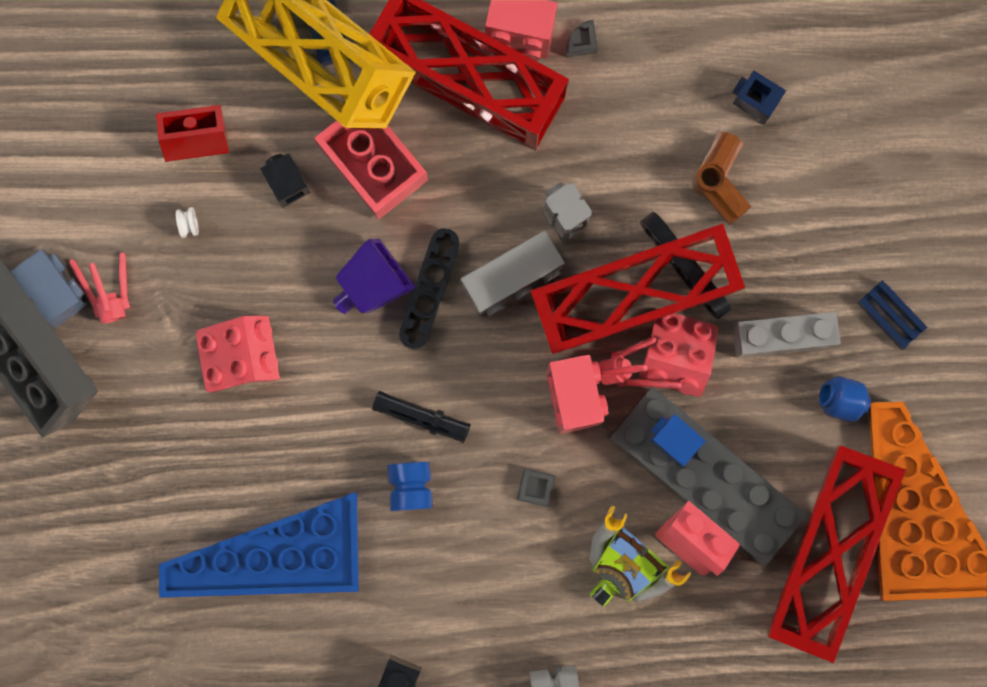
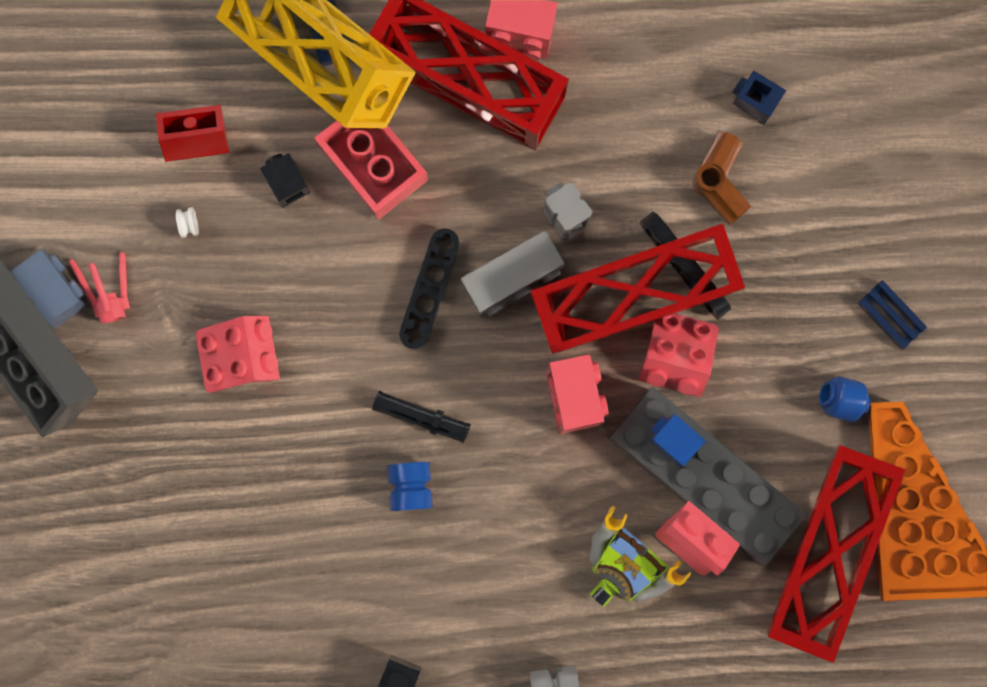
blue wing [159,492,359,598] -> none
dark purple torso [333,239,416,314] -> none
dark grey tile [516,468,556,507] -> none
dark grey tile [566,20,598,58] -> none
coral plant [599,337,681,389] -> none
light grey brick [732,312,841,358] -> none

